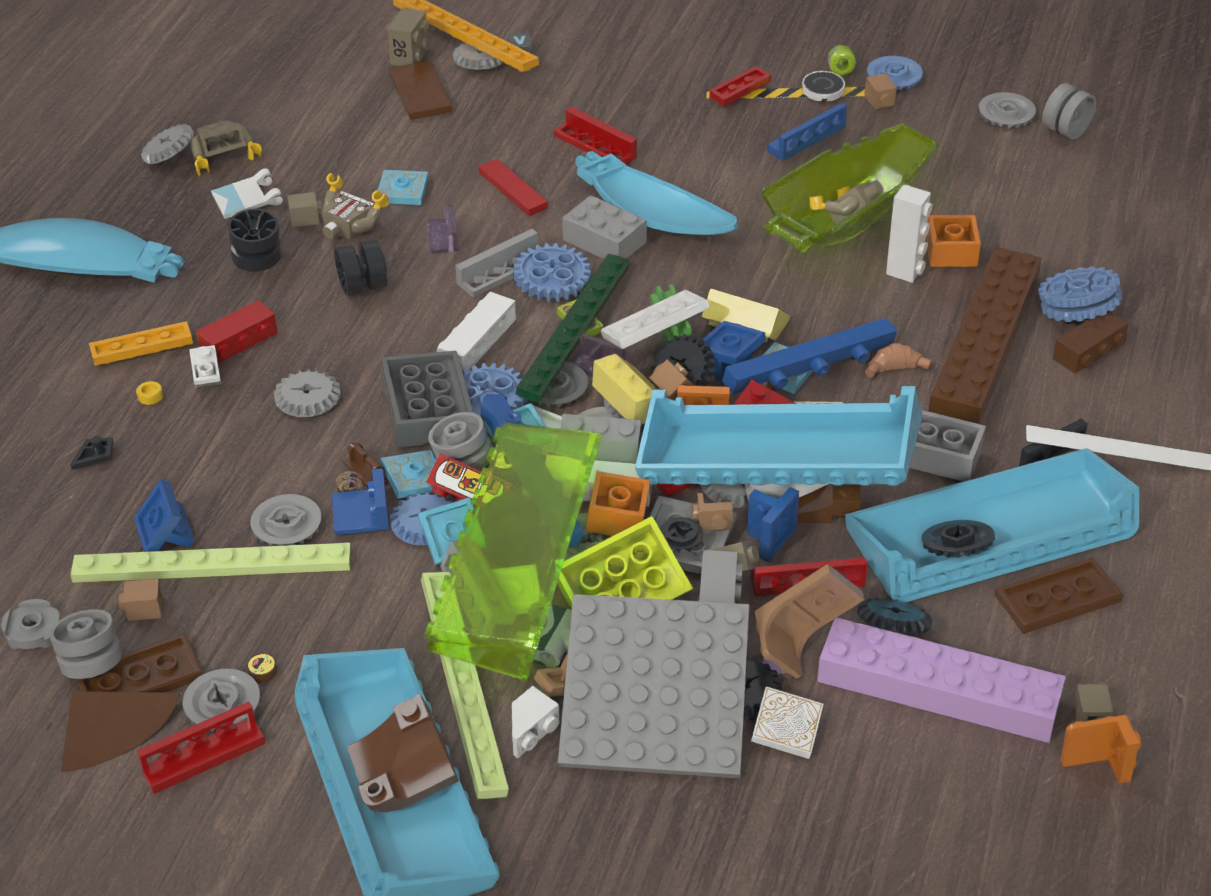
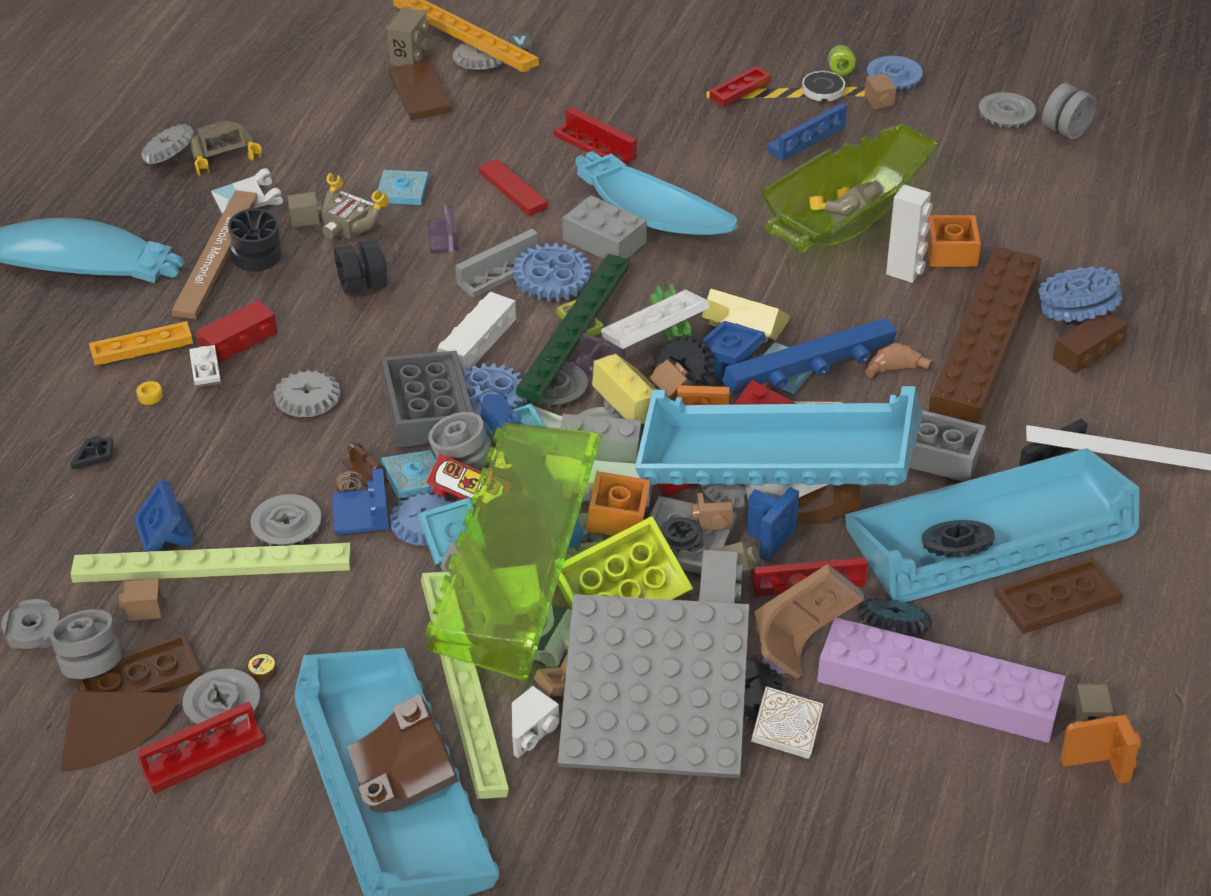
none -> medium nougat tile [172,190,258,319]

